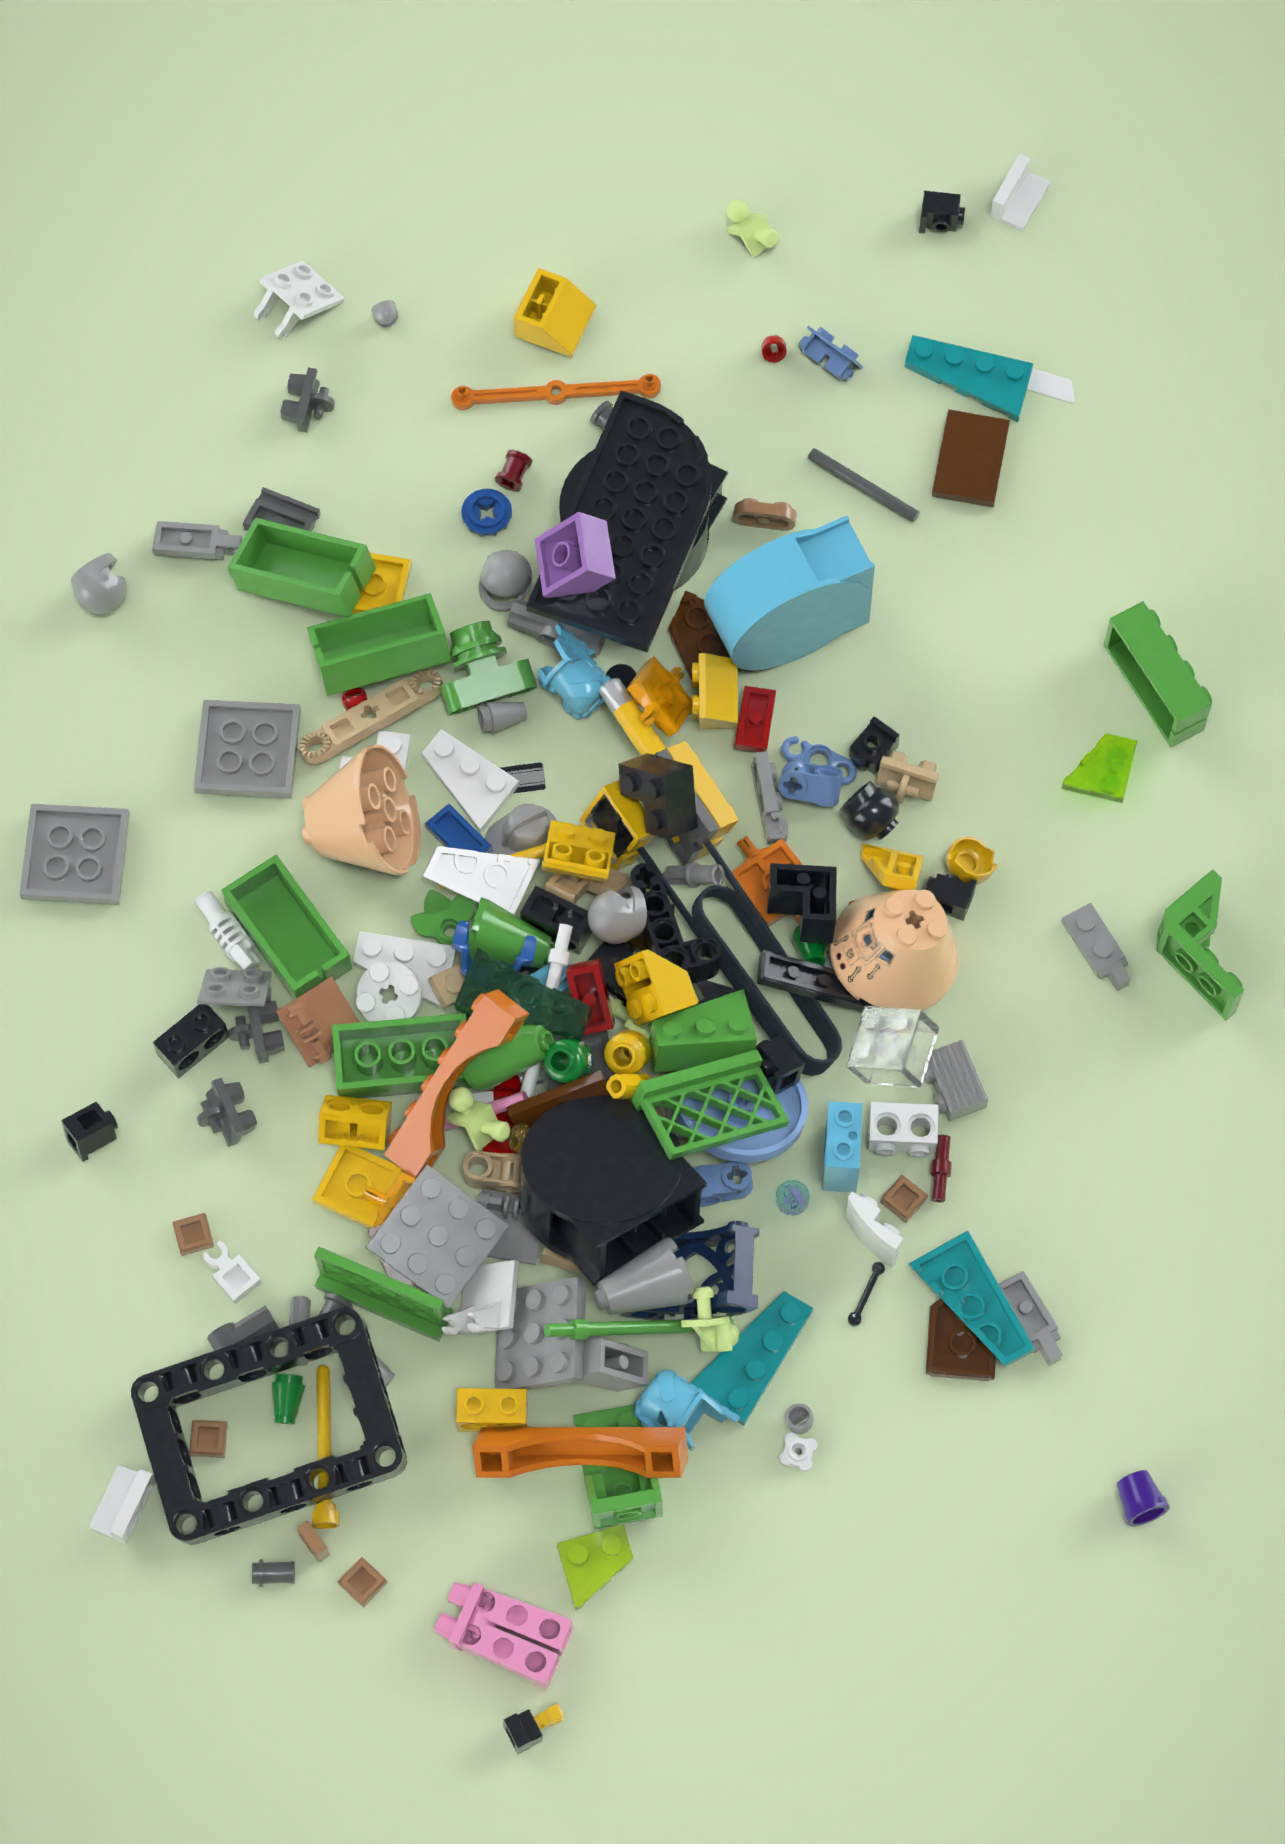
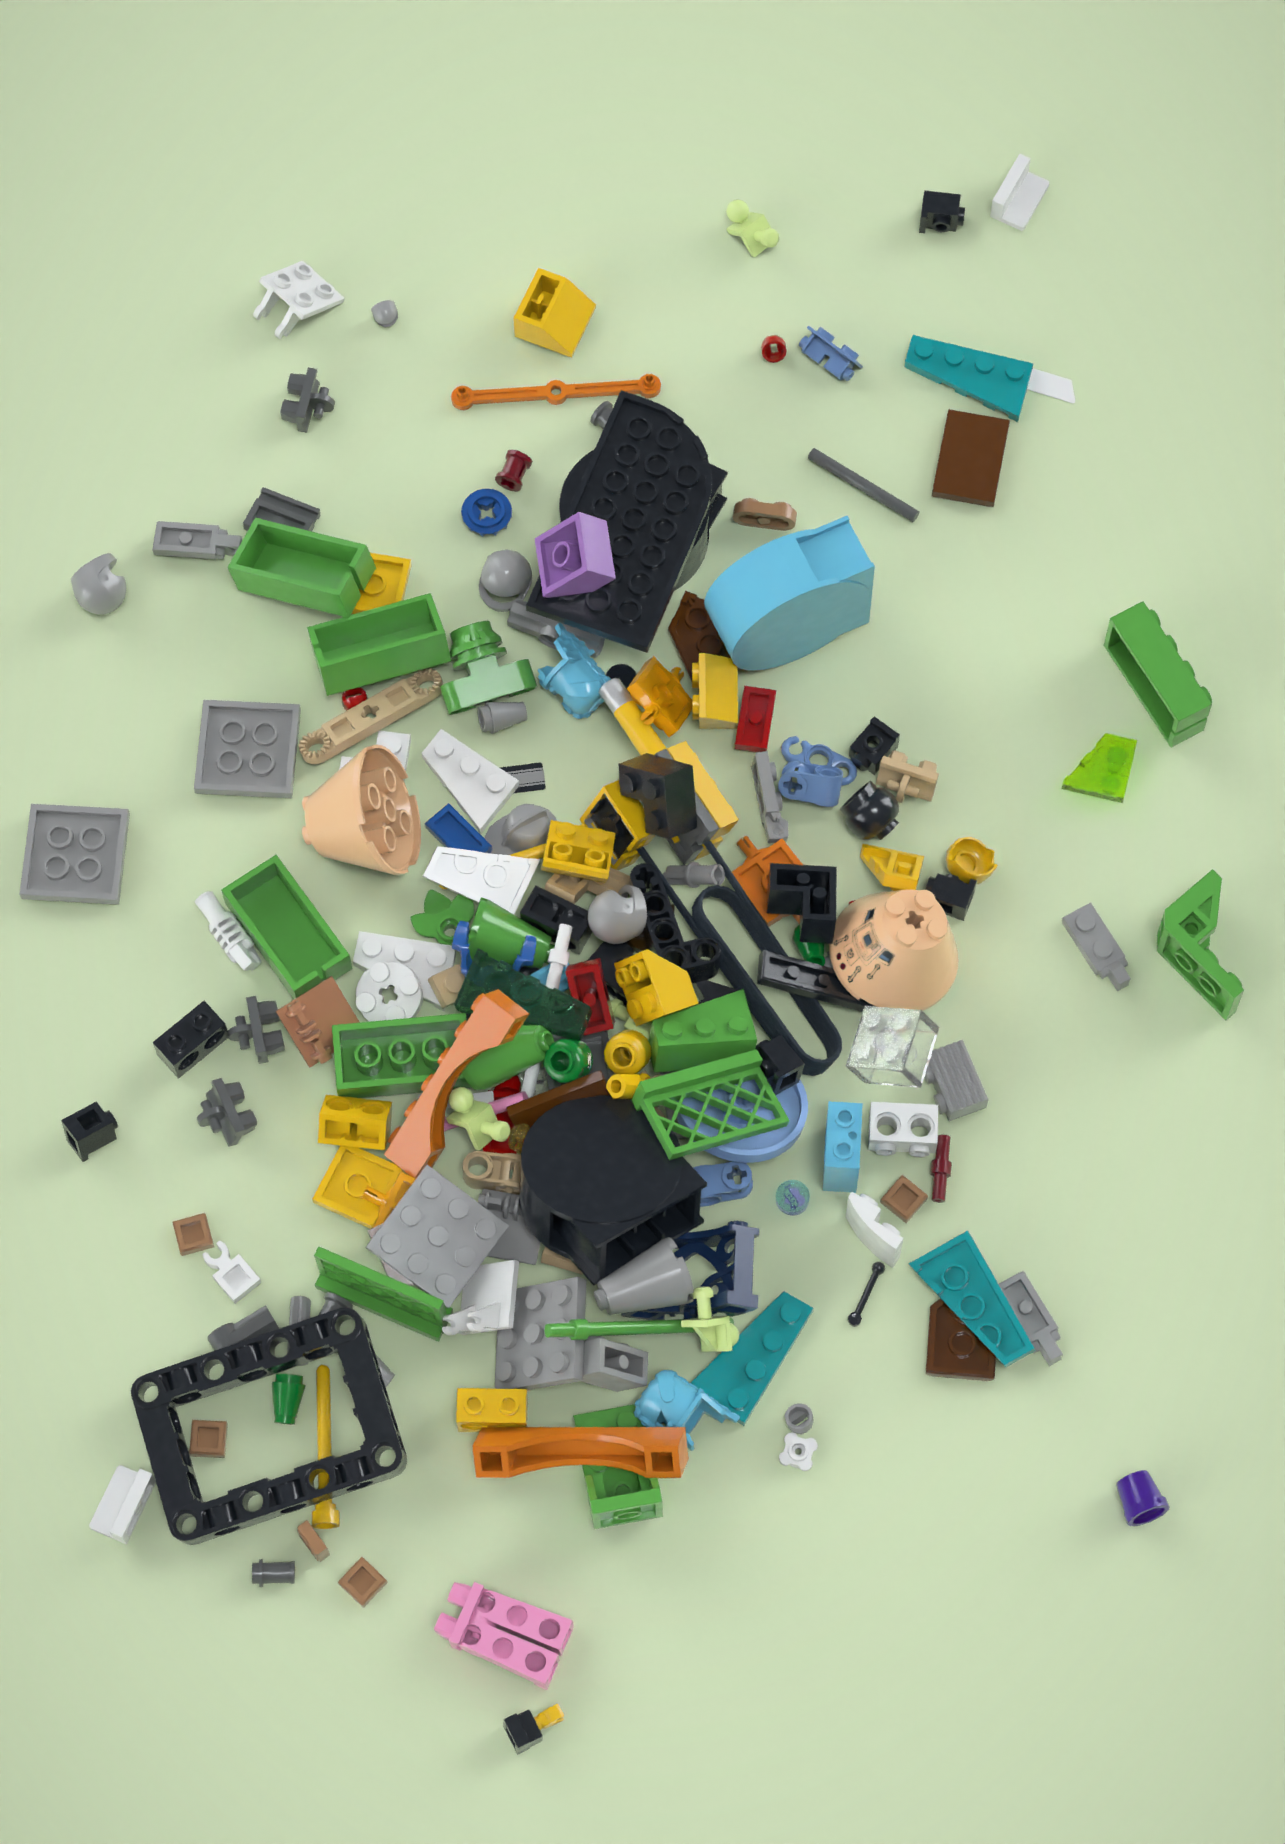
light grey hinge [197,967,272,1007] -> none
lime wing [557,1524,634,1610] -> none

